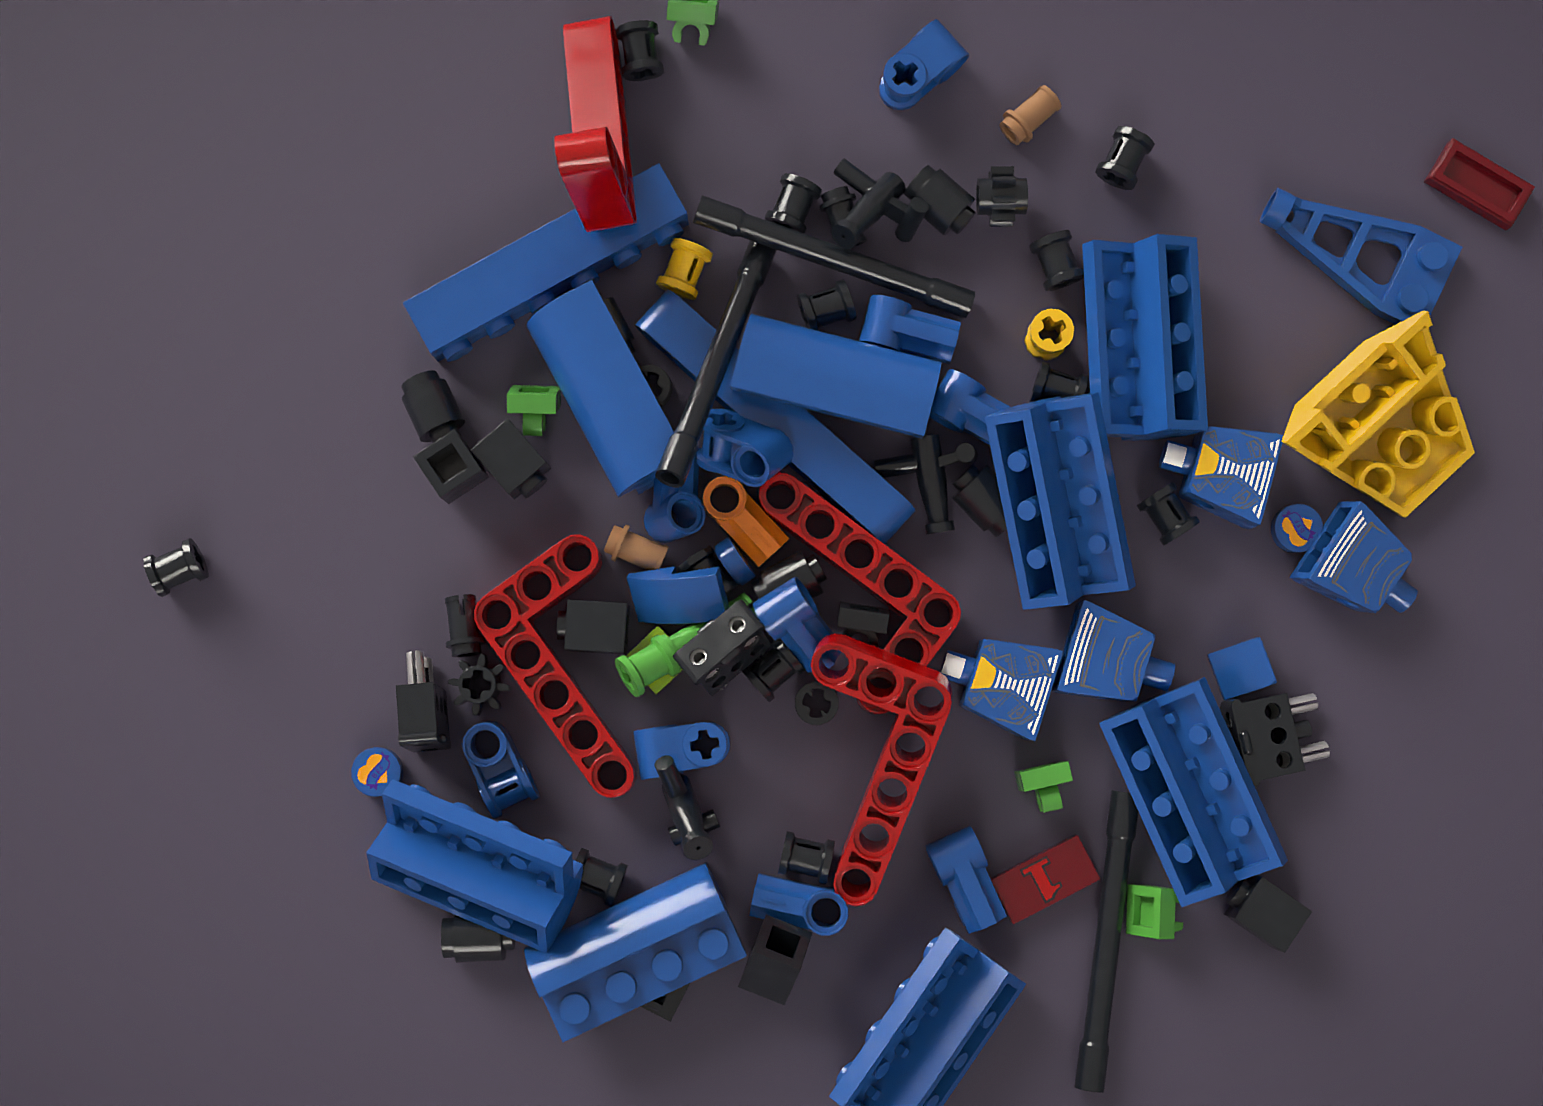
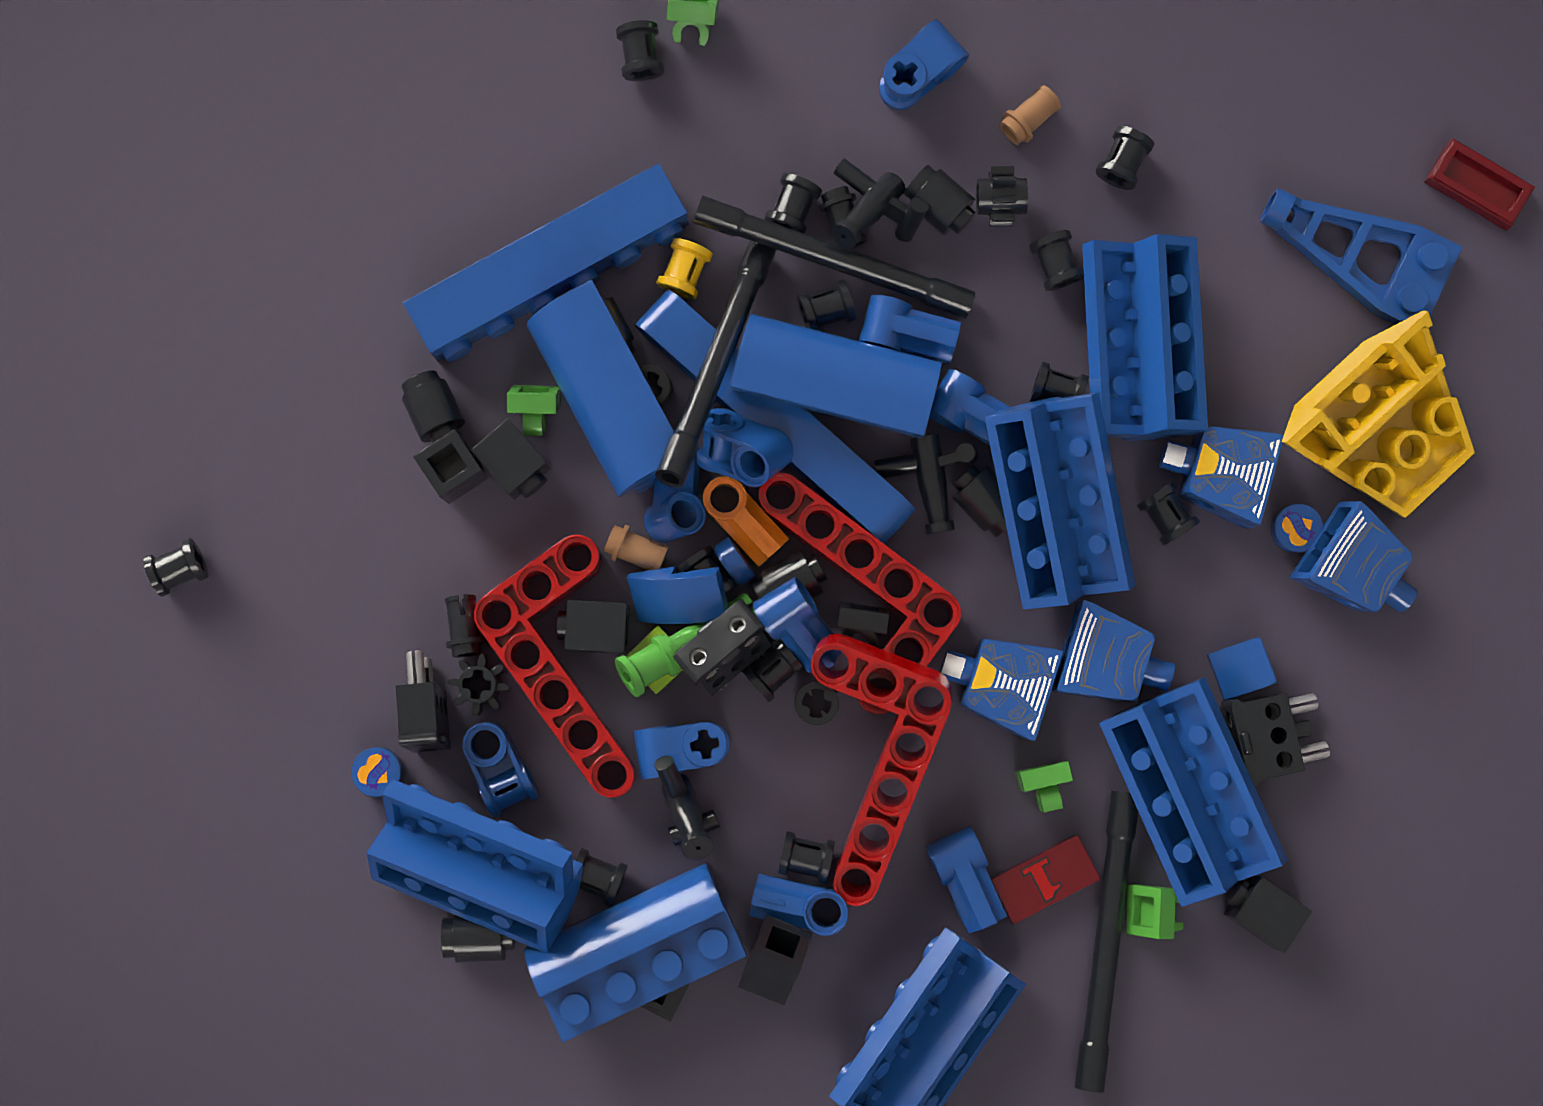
red beam [554,16,637,232] -> none
yellow bush [1024,308,1074,361] -> none

